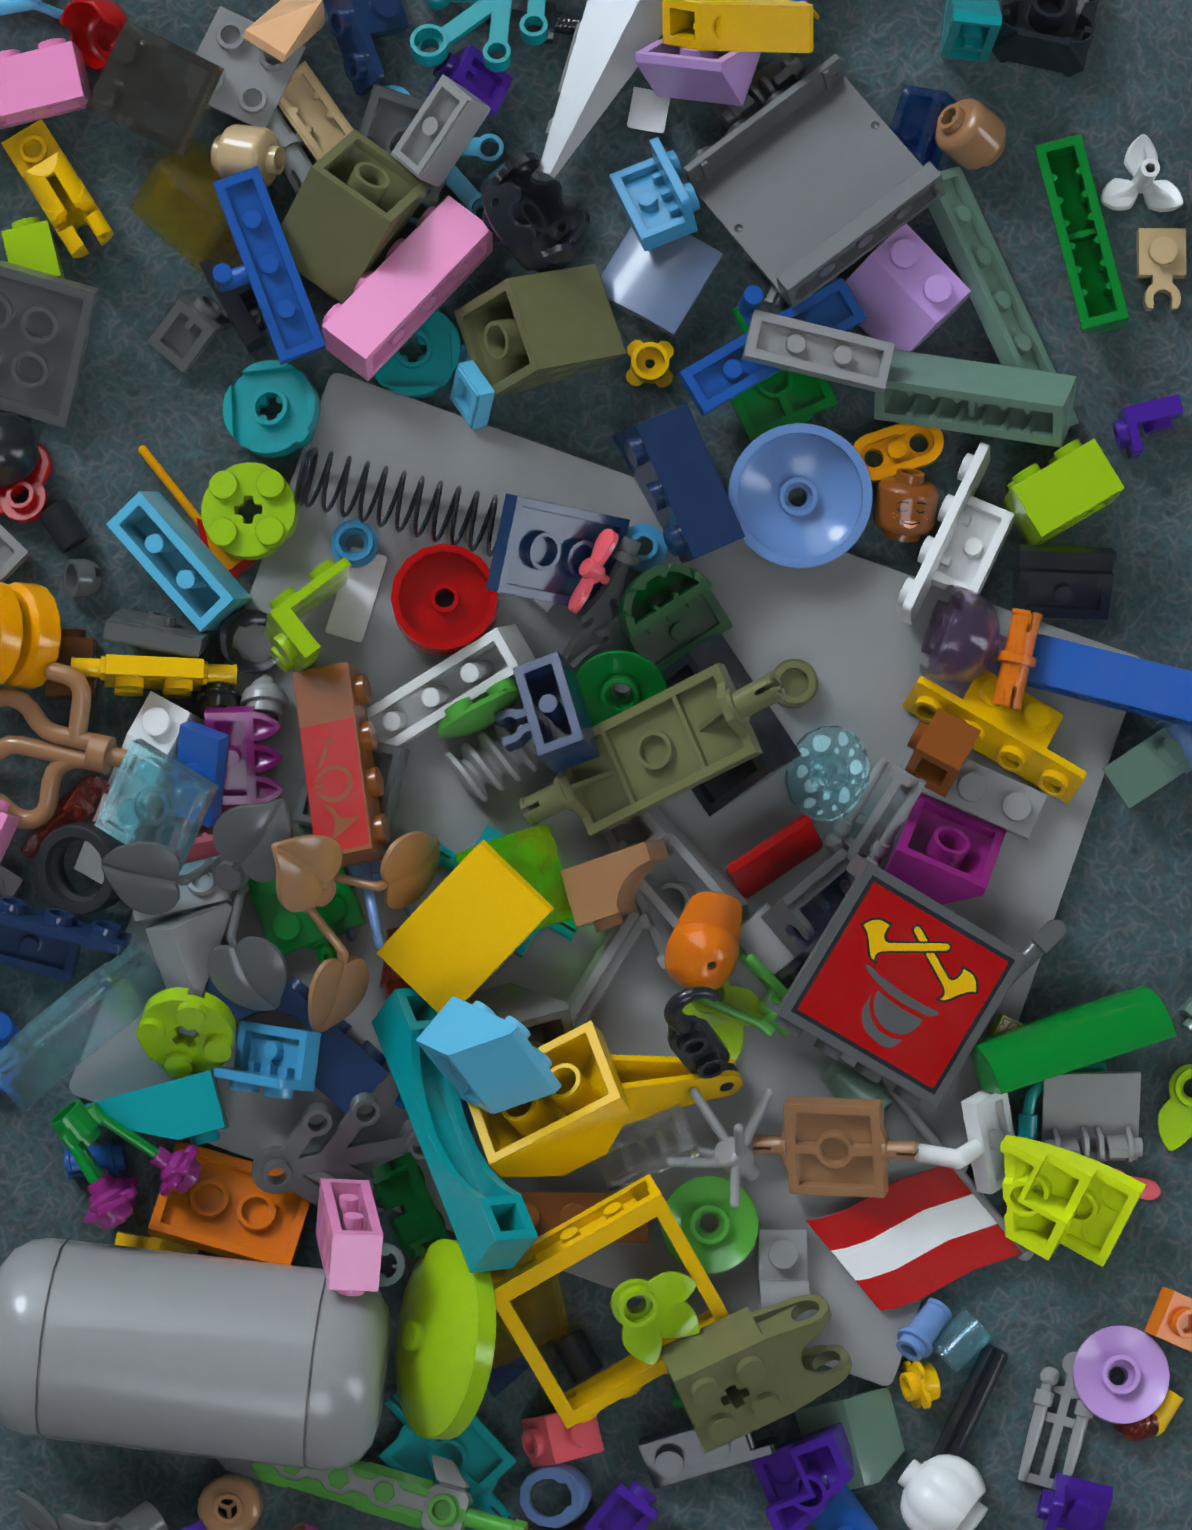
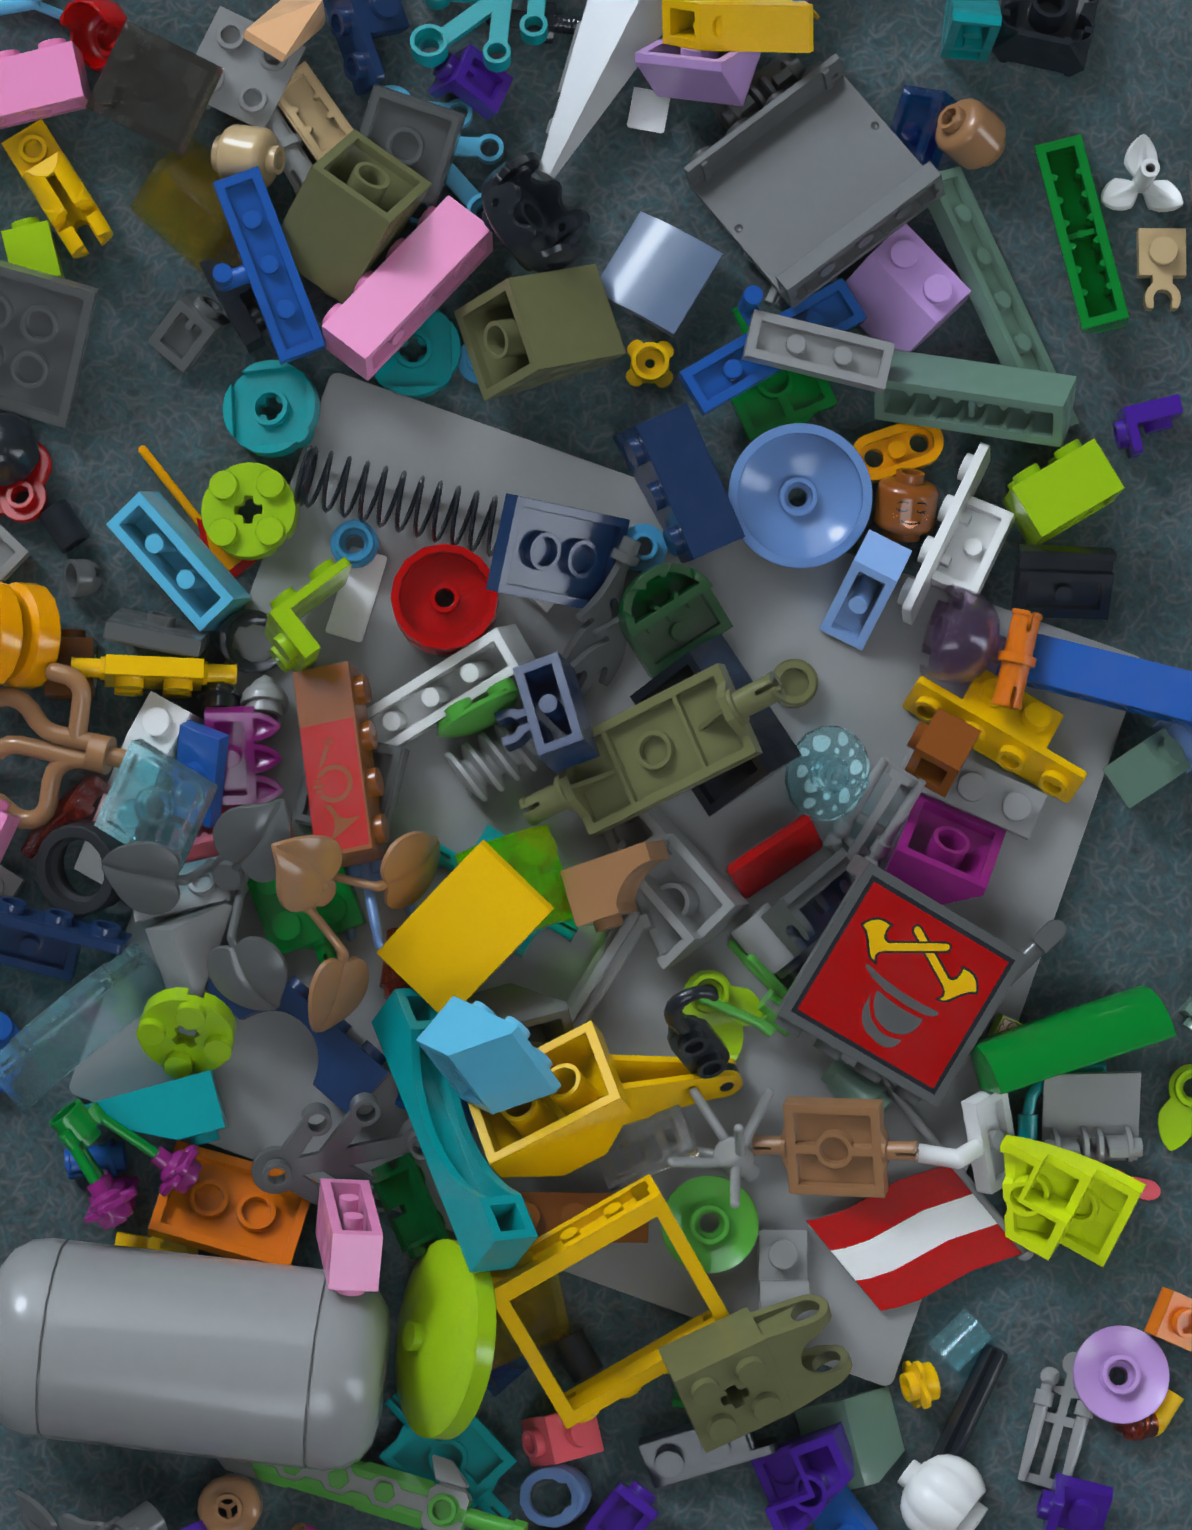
dark azure bracket [213,1020,321,1099] -> none
light aqua bush [379,1243,405,1287] -> none
light grey slope [391,74,491,186] -> none
medium azure tile [450,360,495,430] -> none
coral piece [568,529,618,614] -> none
green dish [576,650,668,727] -> none
dark azure bracket [609,137,700,252] -> none
lime plate [610,1271,700,1365] -> none
orange cap [664,891,742,990] -> none
medium blue pin [896,1298,952,1362] -> none
none -> light blue slope [819,529,912,651]

